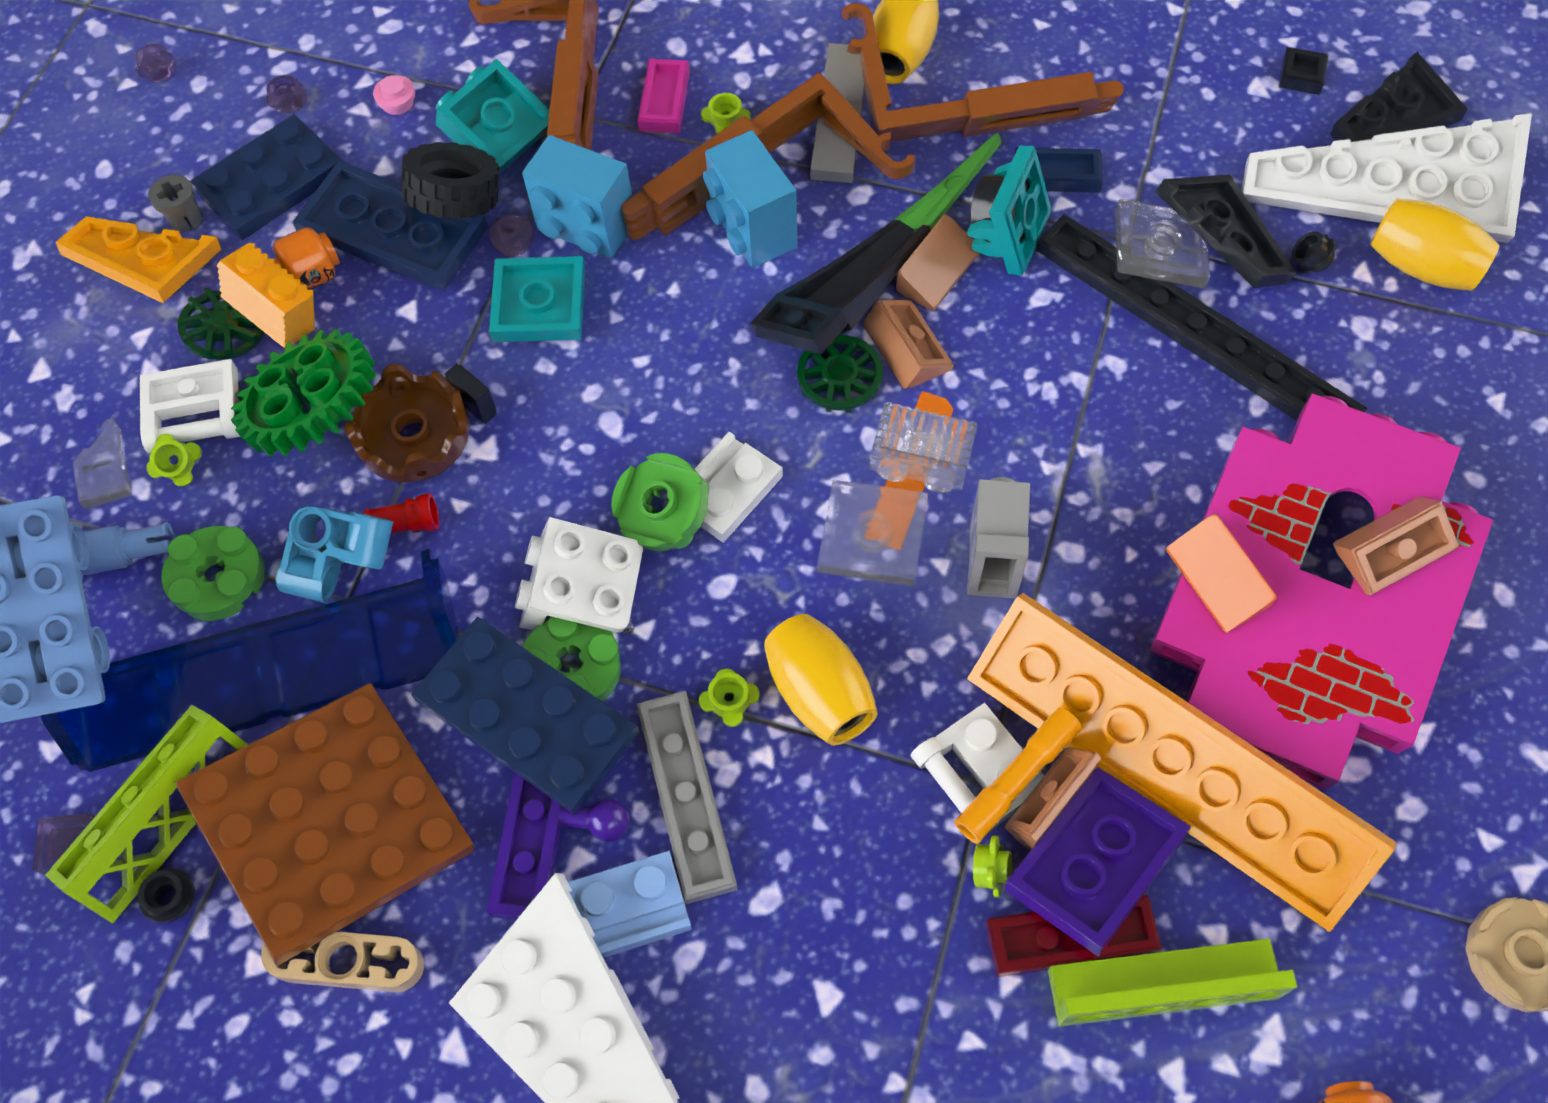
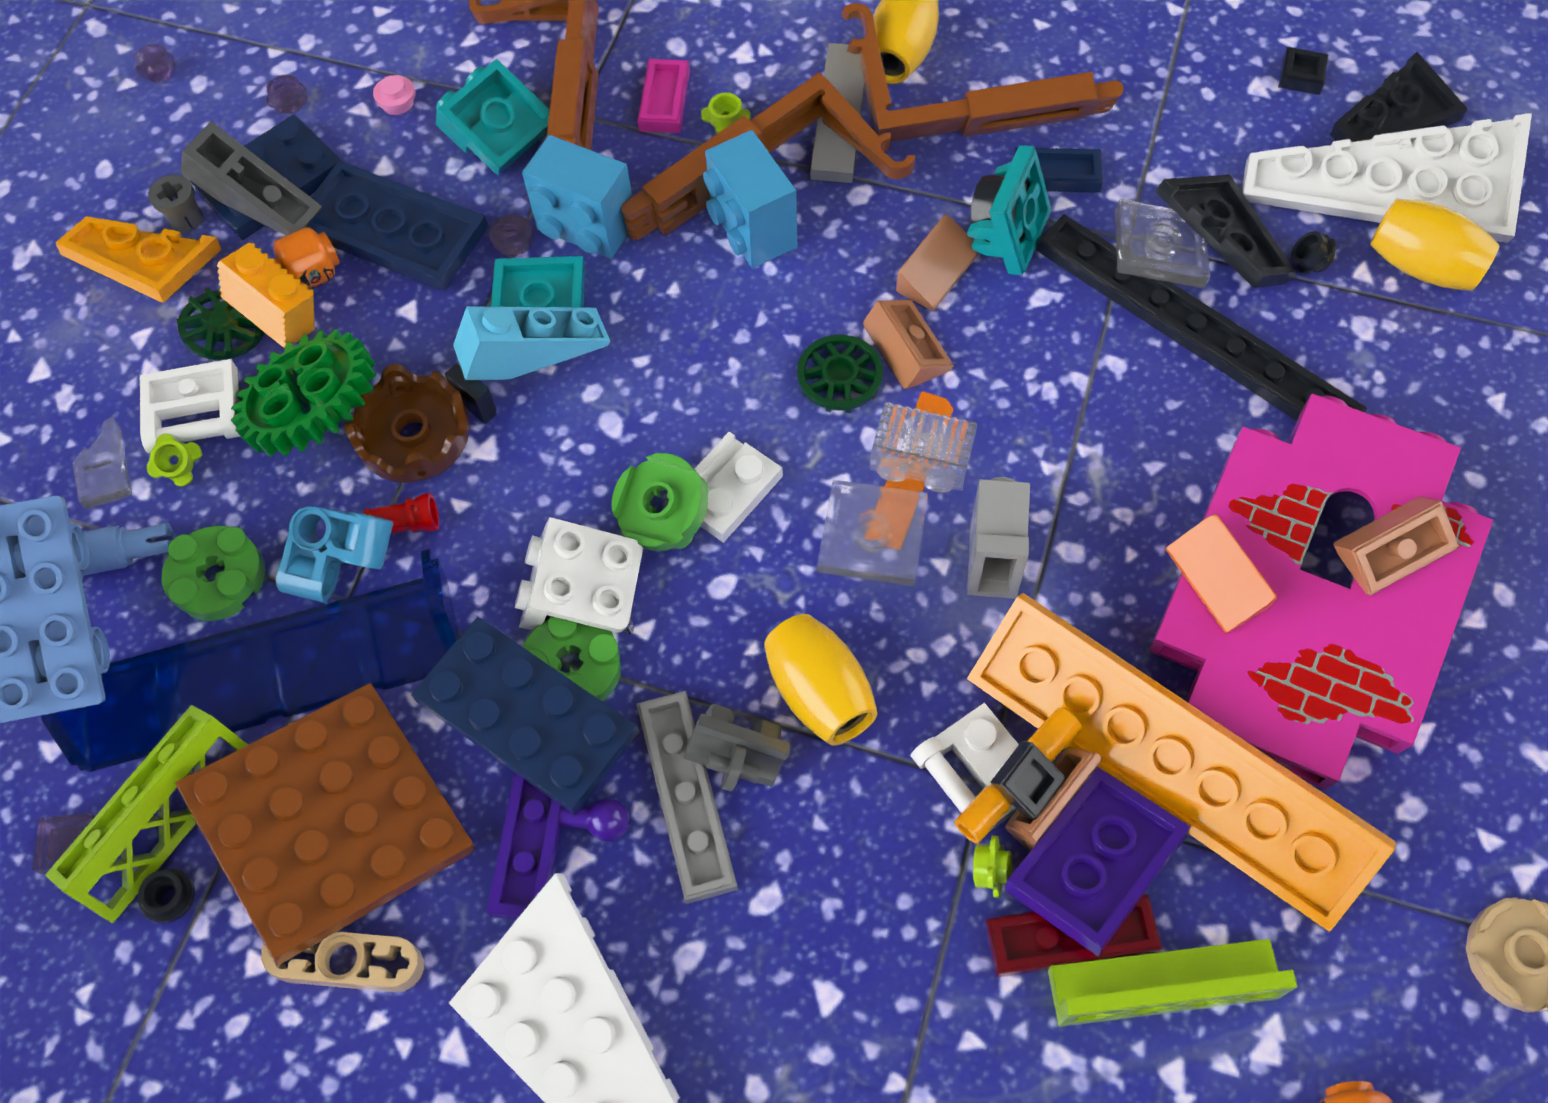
black tyre [402,142,500,219] -> none
light blue plate [568,851,692,958] -> none
lime plate [699,669,760,727] -> none
black plate [749,132,1002,354] -> none
none -> dark grey slope [181,121,322,235]
none -> medium azure slope [453,306,610,380]
none -> dark grey hips [684,704,791,792]
none -> black tile [990,741,1066,820]

